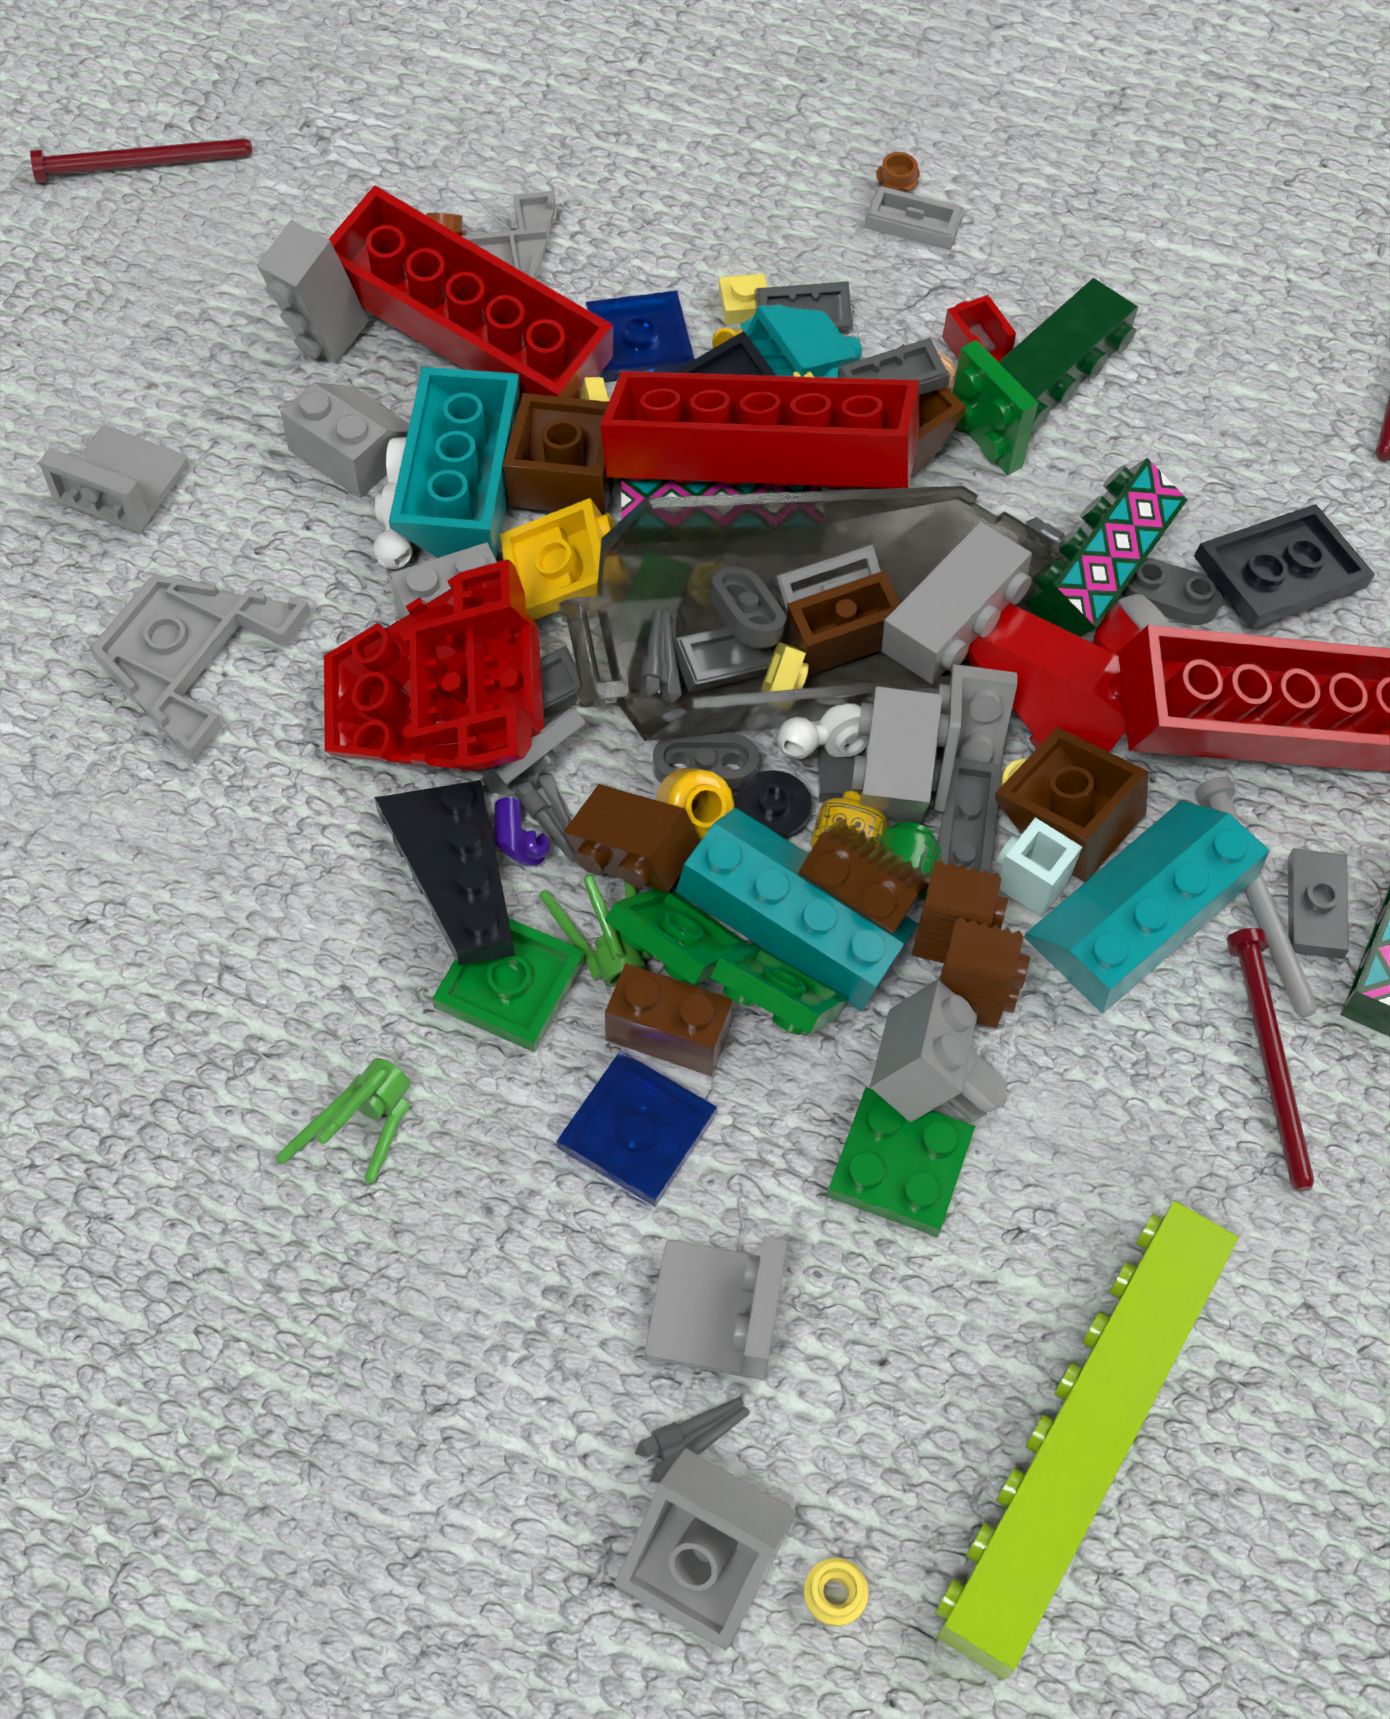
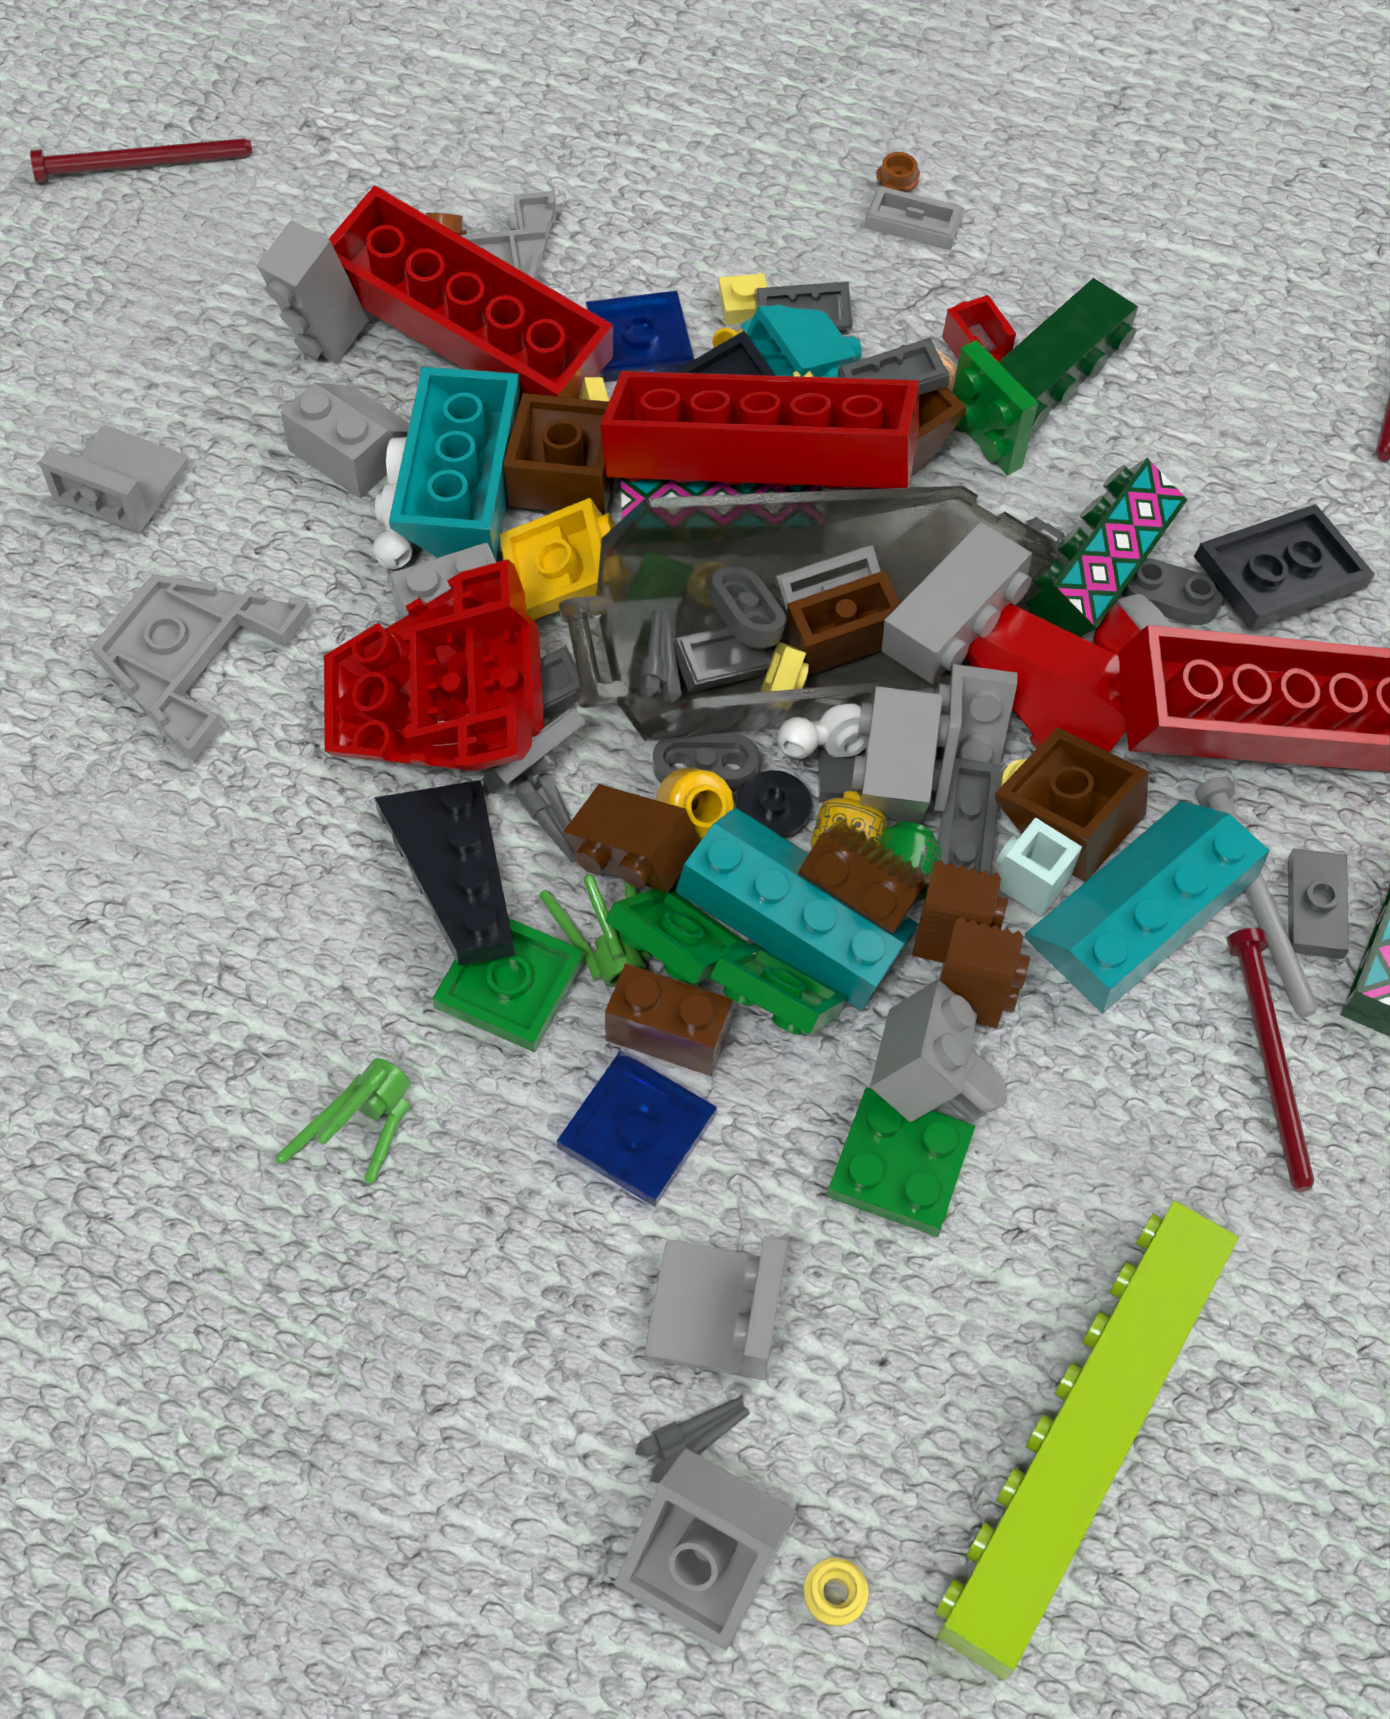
dark purple arm [494,797,550,866] -> none

